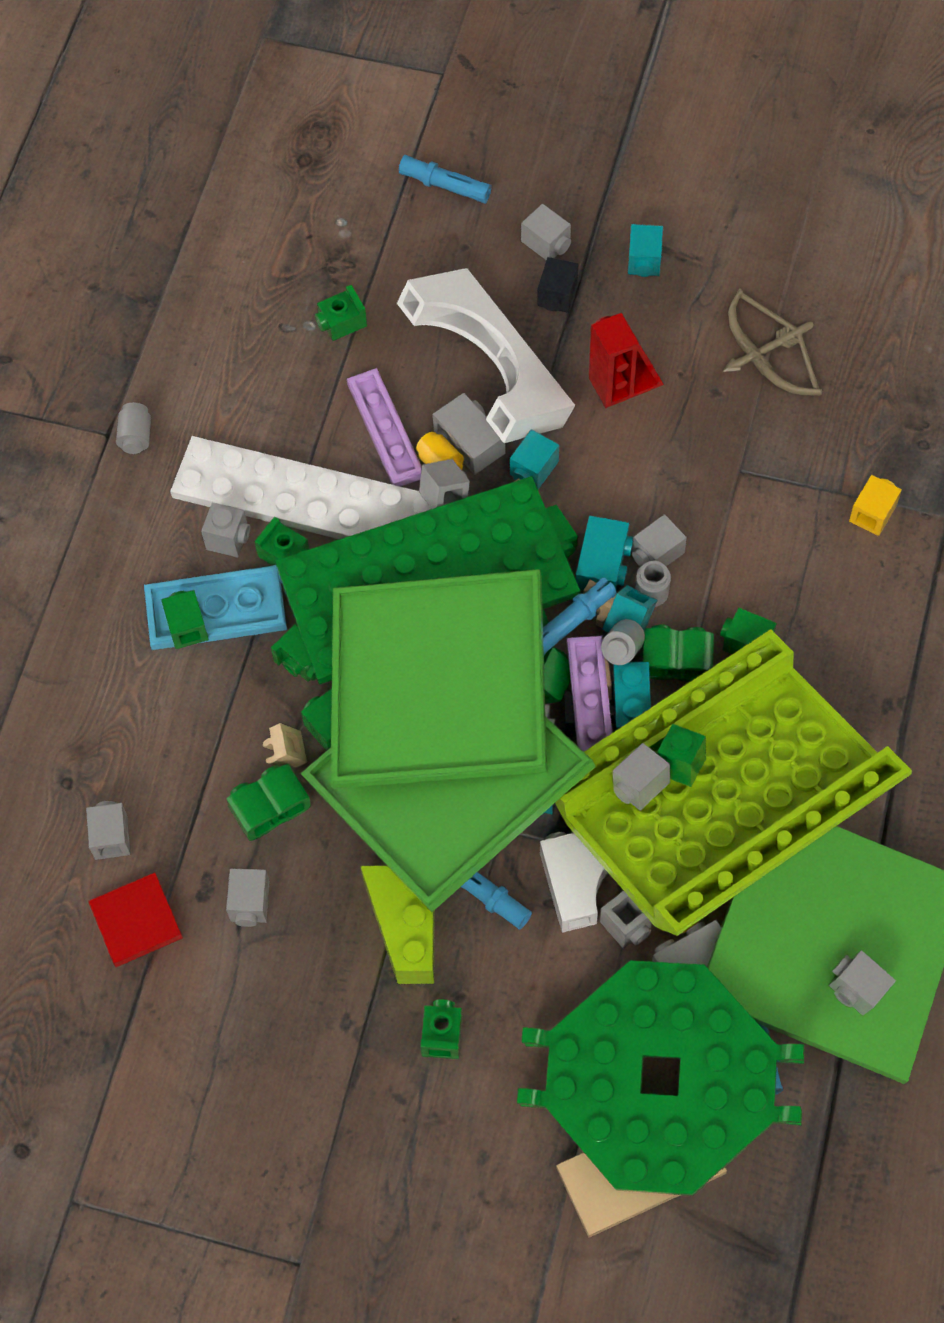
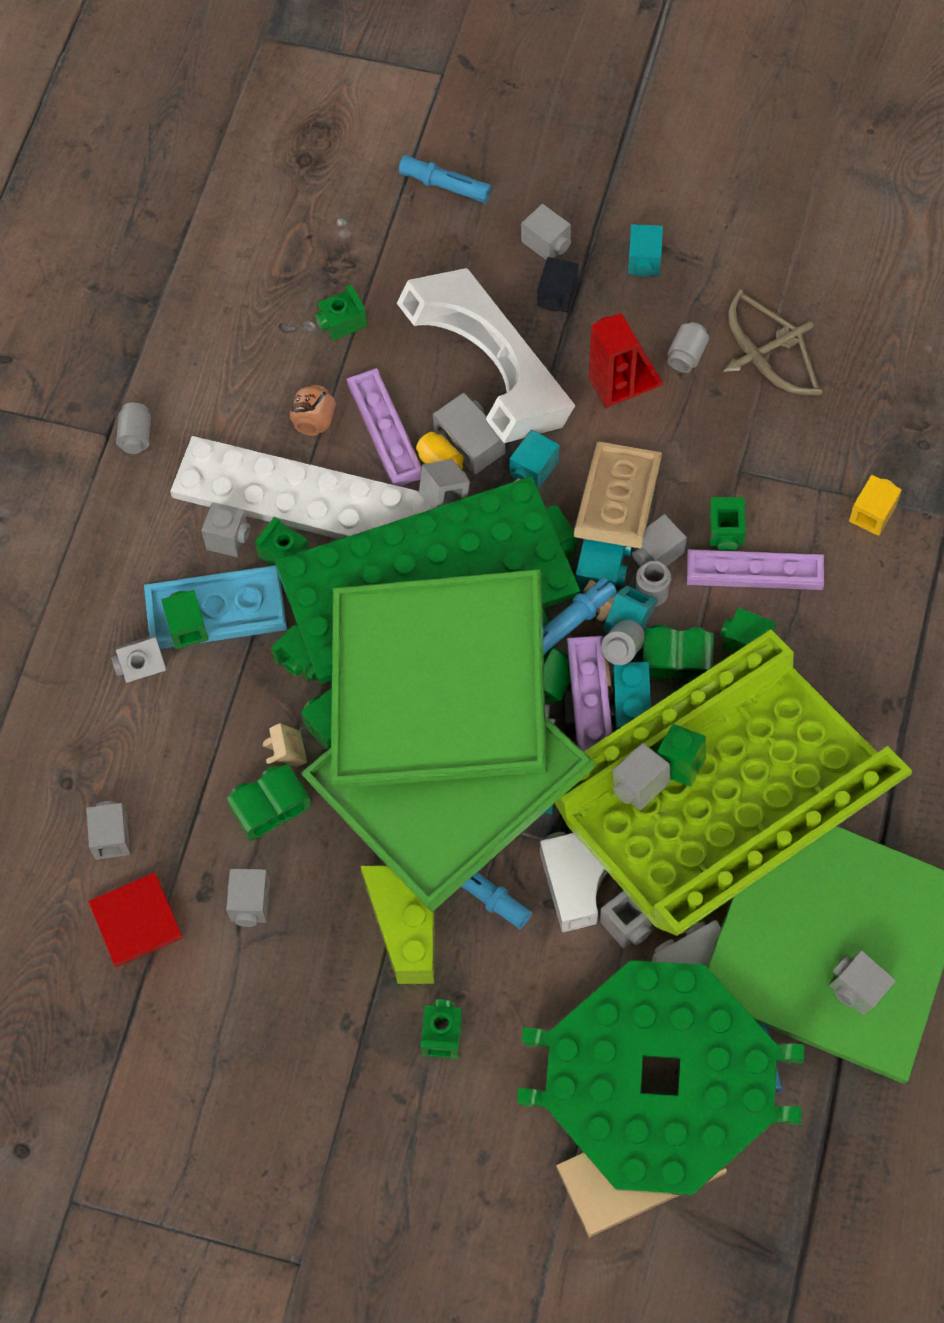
none -> light grey brick [111,635,166,683]
none -> nougat head [289,385,336,436]
none -> tan tile [574,442,662,549]
none -> light grey brick [667,322,710,373]
none -> lavender tile [687,549,824,590]
none -> green brick [708,497,746,551]

